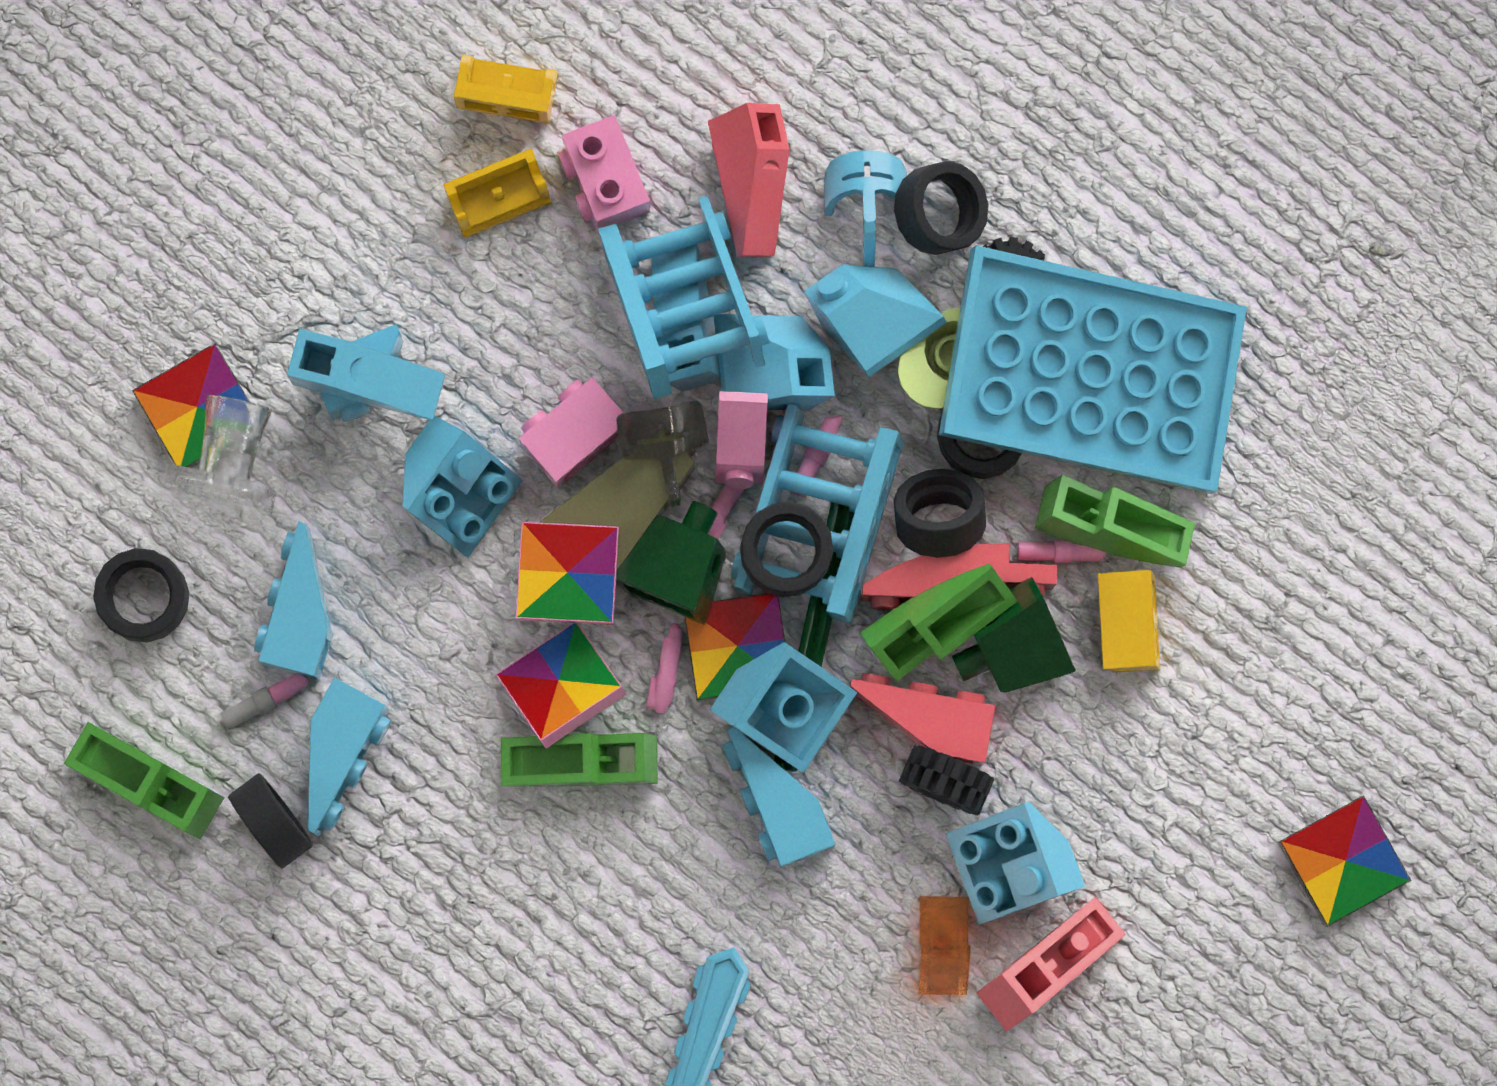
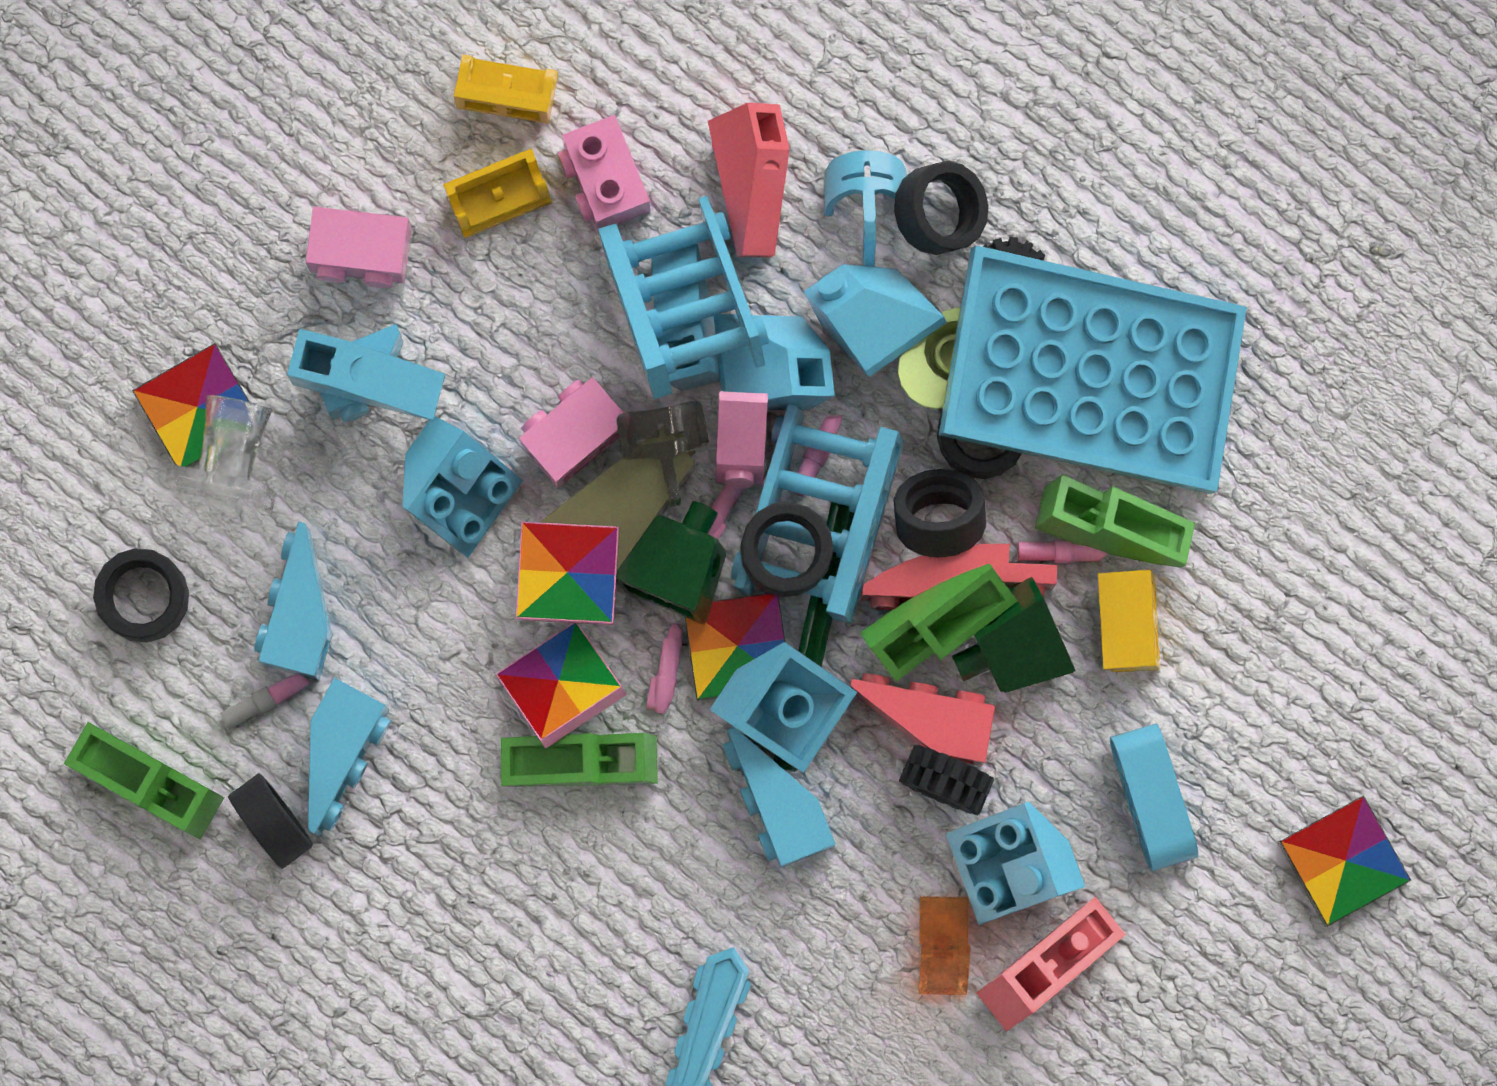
none -> bright pink brick [306,206,412,288]
none -> medium azure beam [1110,723,1199,871]

